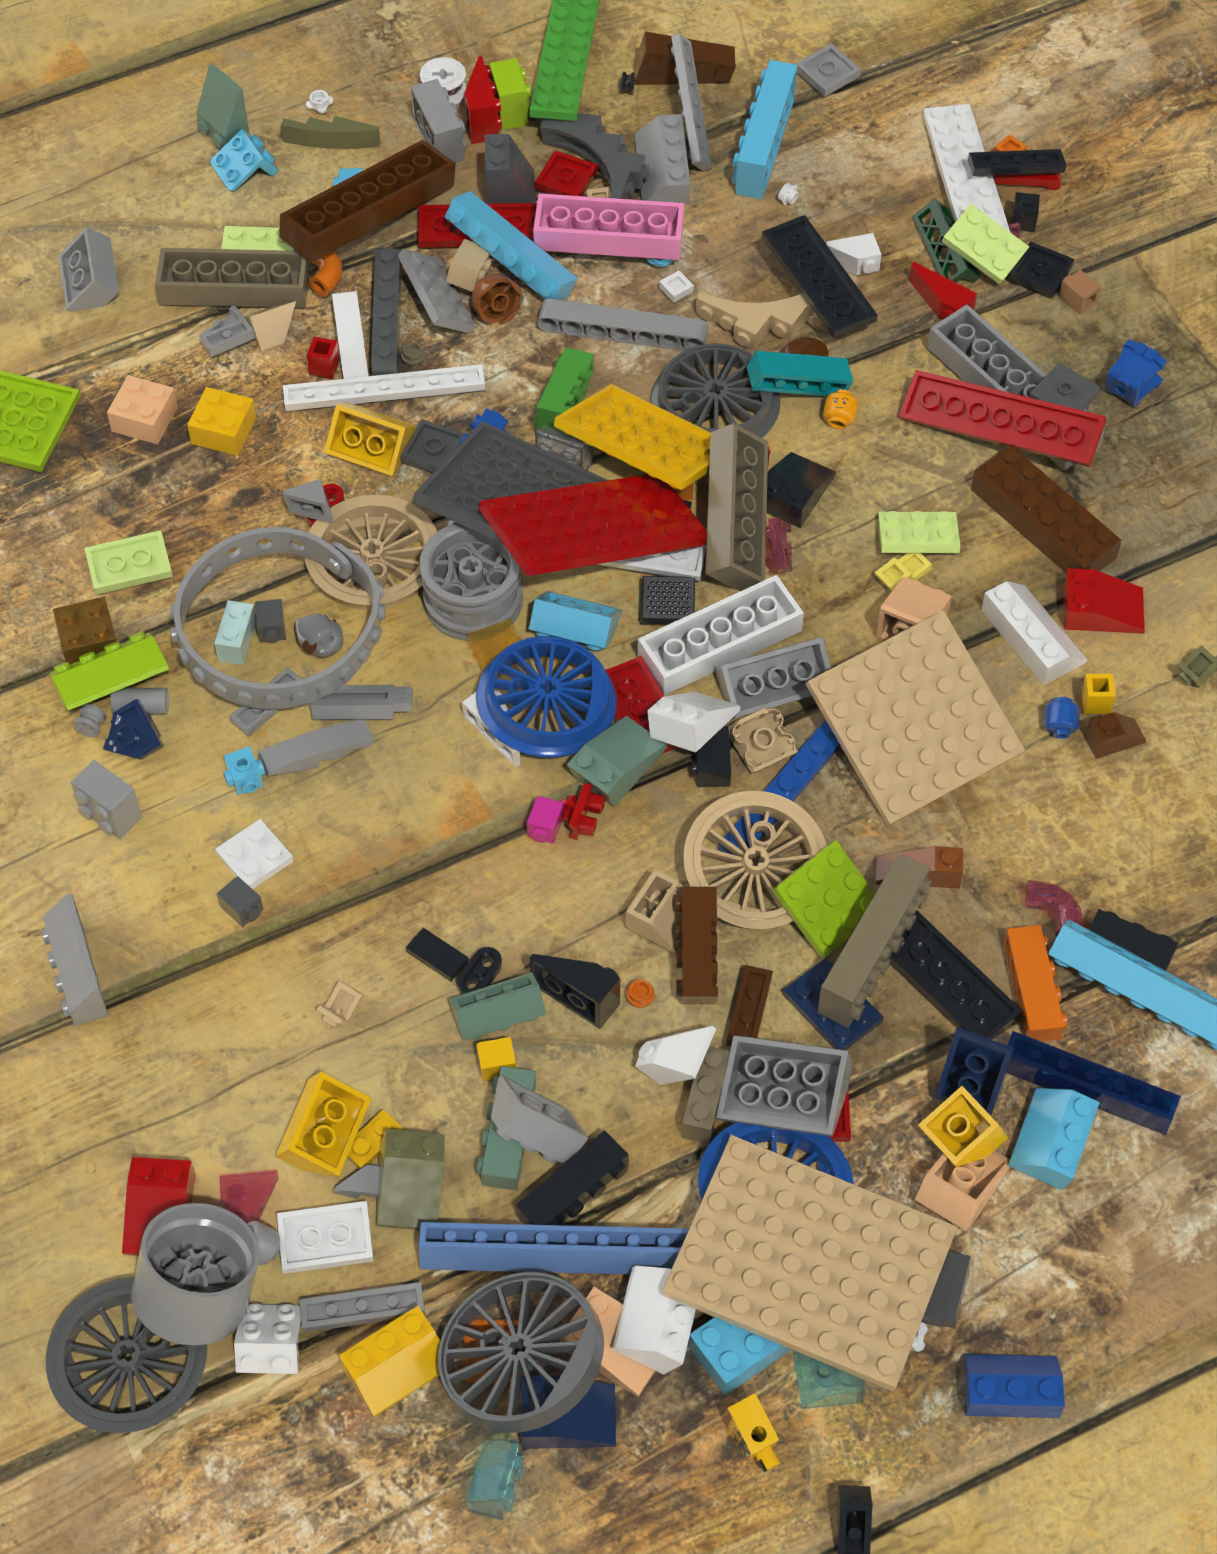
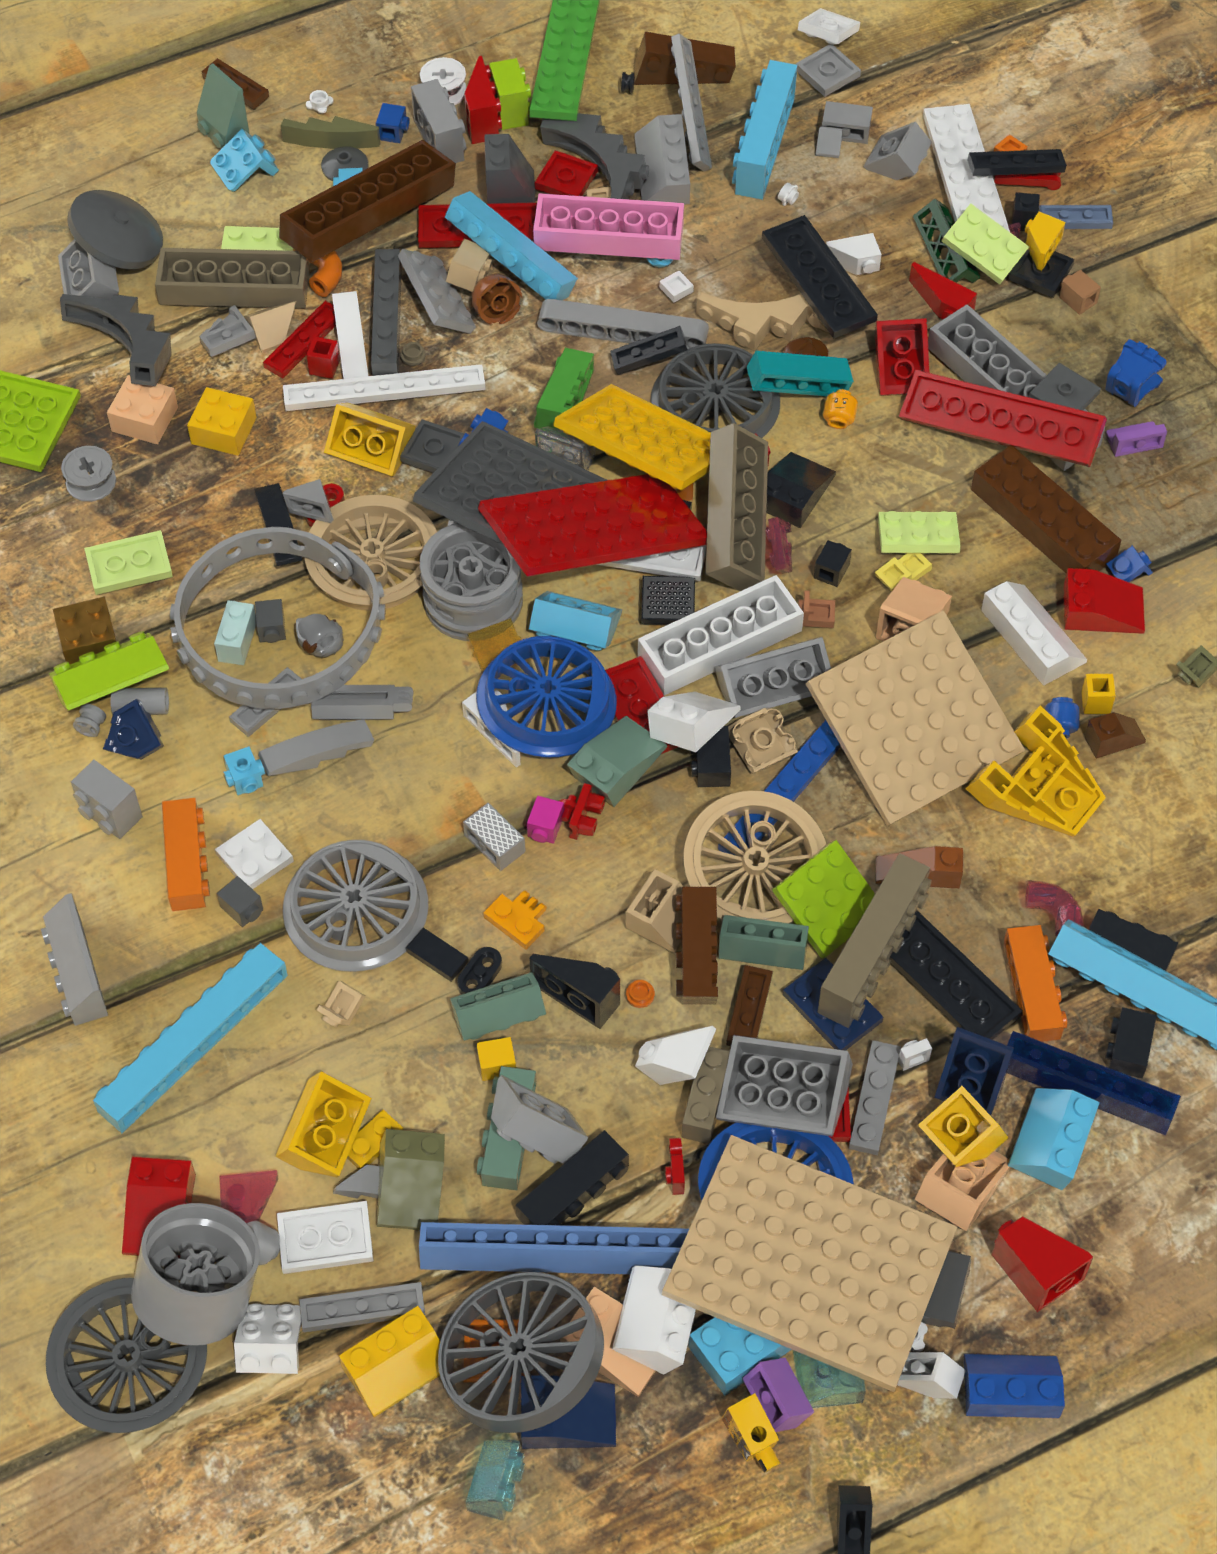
none -> dark grey arch [60,294,172,386]
none -> light grey piece [61,446,116,502]
none -> dark grey dish [67,190,163,269]
none -> medium azure brick [93,943,288,1133]
none -> orange brick [162,798,210,911]
none -> reddish brown plate [202,58,269,110]
none -> black slope [254,483,302,566]
none -> red tile [263,300,336,379]
none -> light grey piece [283,840,429,972]
none -> dark grey dish [321,147,369,181]
none -> blue brick [376,103,410,143]
none -> light grey panel [463,803,526,871]
none -> light orange hinge [483,890,547,950]
none -> black plate [610,326,688,375]
none -> red plate [665,1138,685,1195]
none -> sand green brick [719,915,809,970]
none -> medium lavender brick [742,1358,814,1432]
none -> white plate [798,8,860,45]
none -> nougat bracket [798,590,835,628]
none -> black brick [814,540,852,587]
none -> light grey slope [816,126,843,158]
none -> light grey brick [822,101,873,144]
none -> light grey plate [849,1040,901,1156]
none -> light grey slope [863,122,932,180]
none -> red slope [875,318,930,396]
none -> white slope [897,1352,966,1399]
none -> white plate [898,1038,932,1071]
none -> yellow wedge [966,705,1106,837]
none -> red slope [992,1216,1093,1312]
none -> yellow slope [1025,212,1065,271]
none -> sand blue tile [1039,205,1113,229]
none -> black brick [1105,1007,1157,1079]
none -> medium lavender panel [1106,421,1167,457]
none -> blue bracket [1107,545,1153,582]

